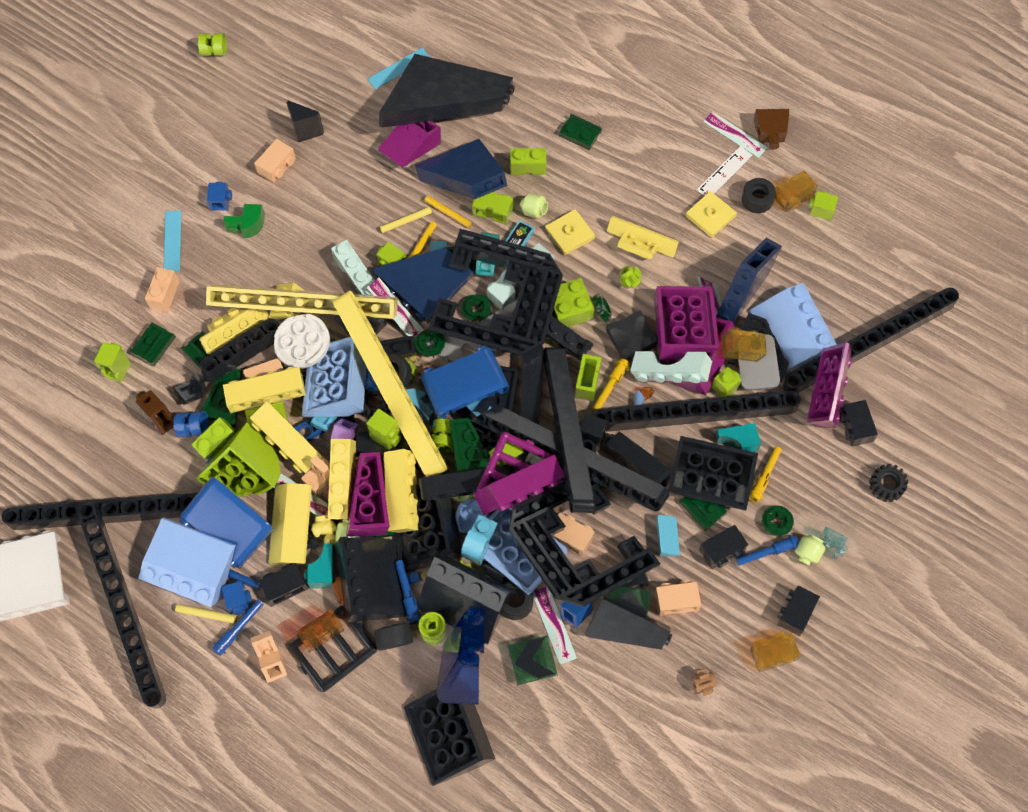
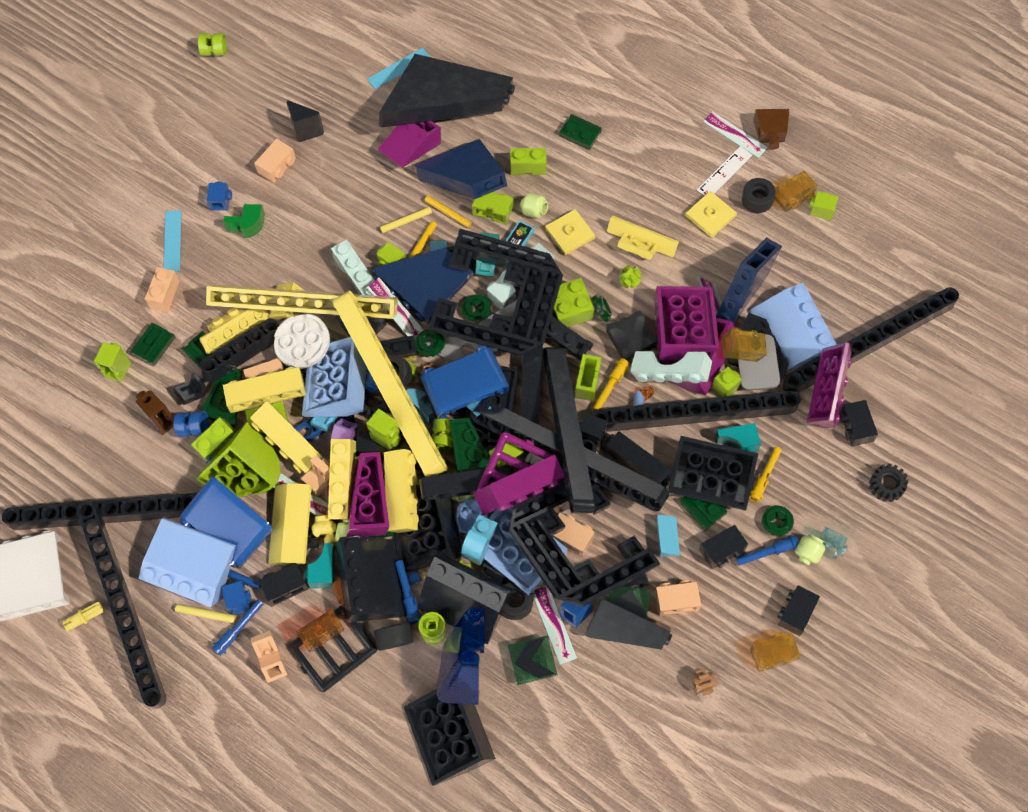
none -> light yellow axle [62,602,104,632]

